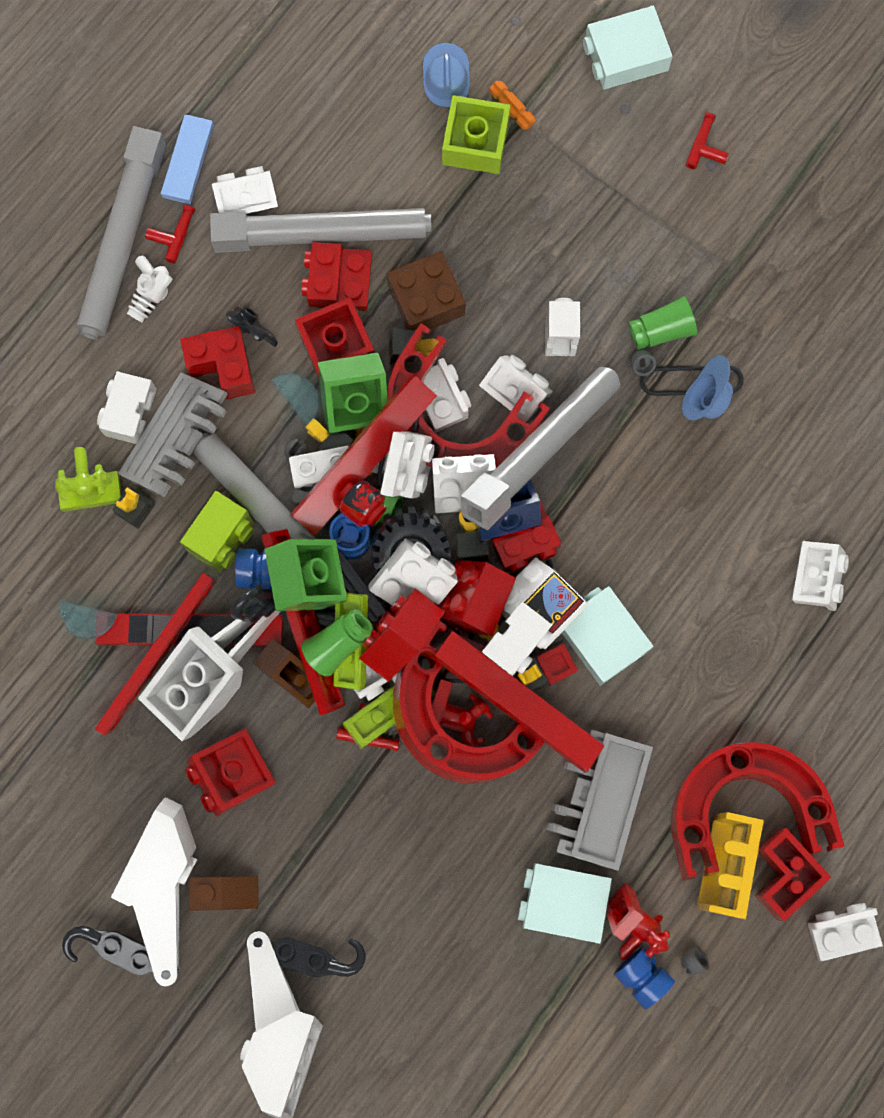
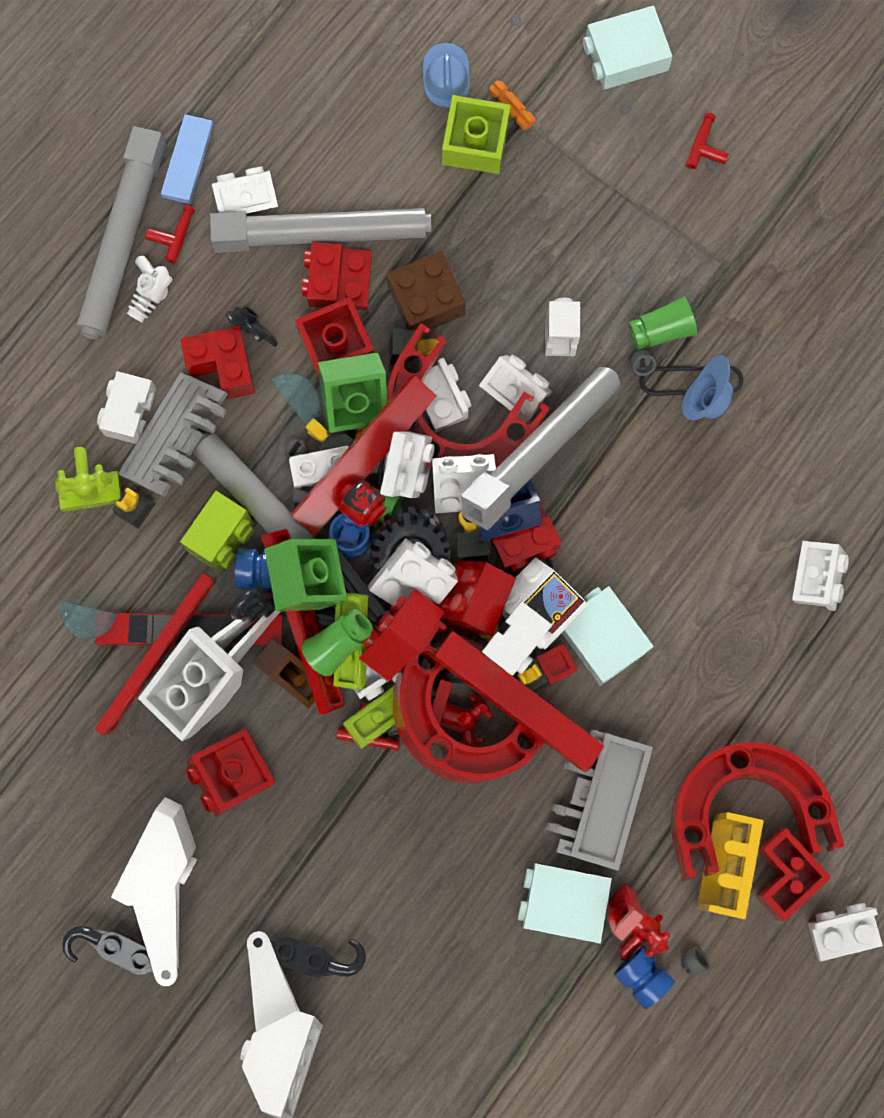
reddish brown slope [189,876,258,911] -> none

